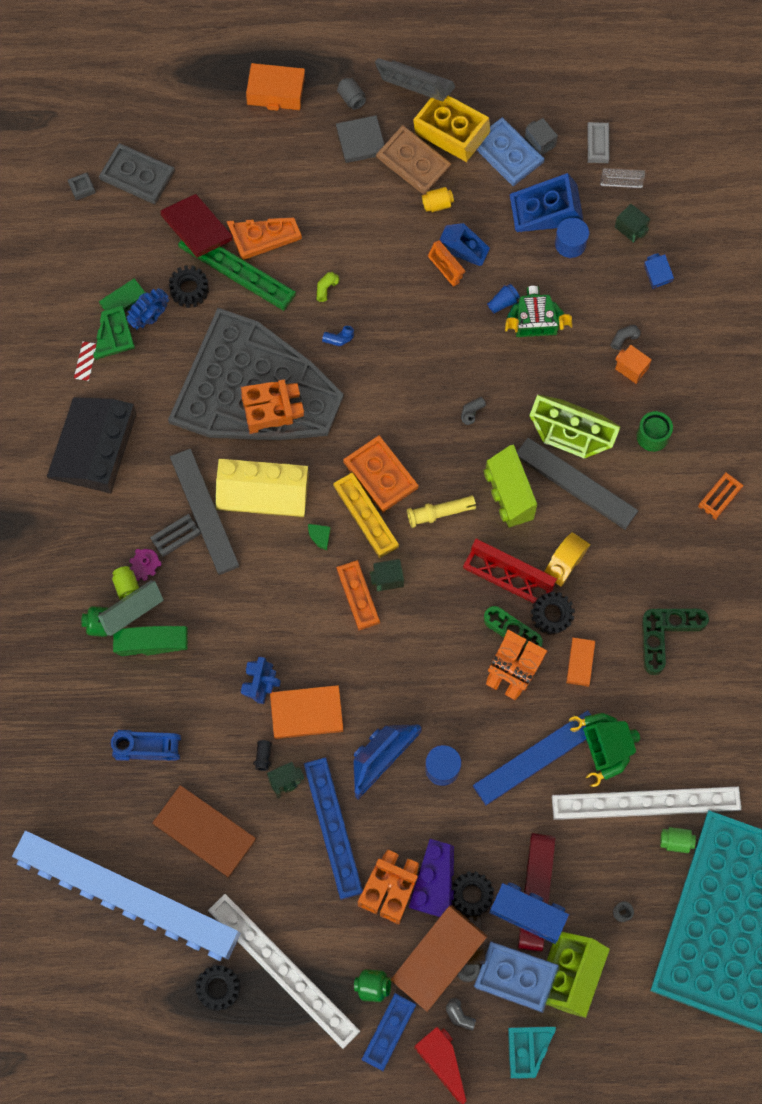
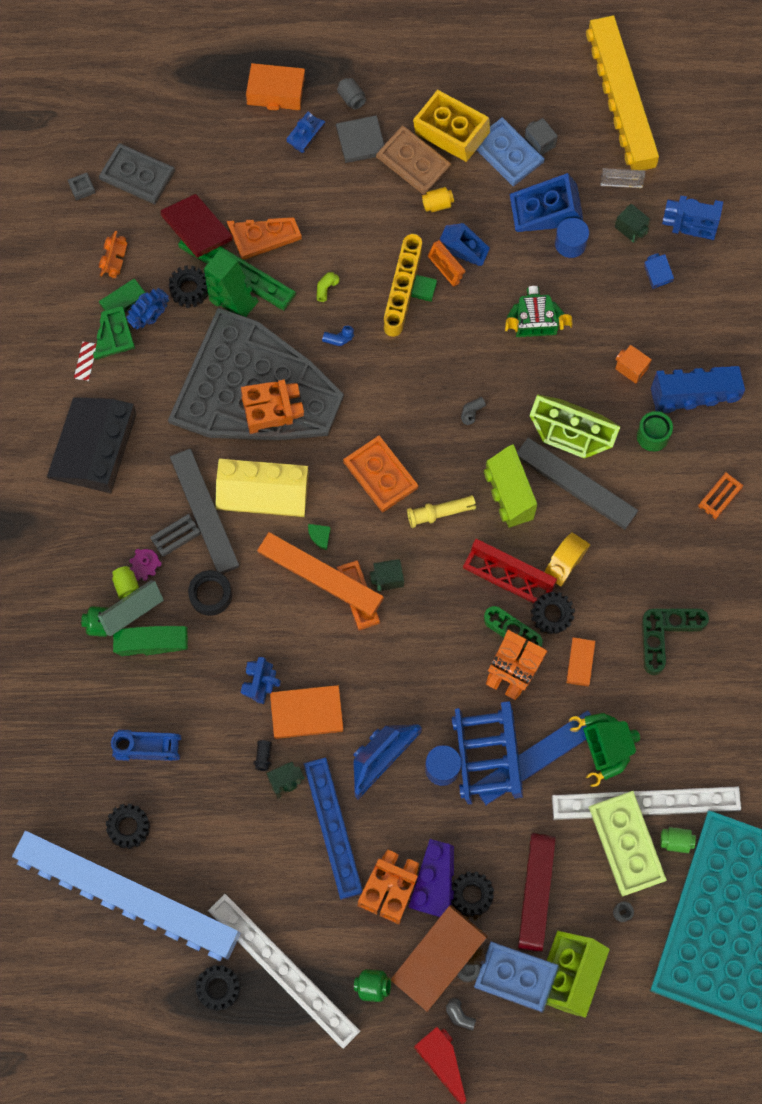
dark orange tile [152,785,256,878] -> none
yellow plate [333,472,399,558] -> none
blue tile [361,993,416,1071] -> none
dark grey fence [375,58,455,102] -> none
blue cone [487,284,520,314] -> none
blue brick [489,882,569,944] -> none
teal wing [508,1027,556,1079] -> none
light grey tile [587,122,609,163] -> none
dark grey arm [610,325,641,350] -> none
none -> orange hinge [99,231,128,278]
none -> black tyre [106,804,150,849]
none -> black tyre [188,570,232,616]
none -> green wedge [204,250,259,317]
none -> orange tile [257,532,384,617]
none -> blue hips [286,112,325,153]
none -> yellow beam [384,234,422,337]
none -> green tile [411,275,437,302]
none -> blue fence [452,701,524,805]
none -> yellow brick [586,16,659,173]
none -> yellowish green tile [588,791,667,897]
none -> blue wedge [651,366,745,413]
none -> blue hips [662,196,723,240]

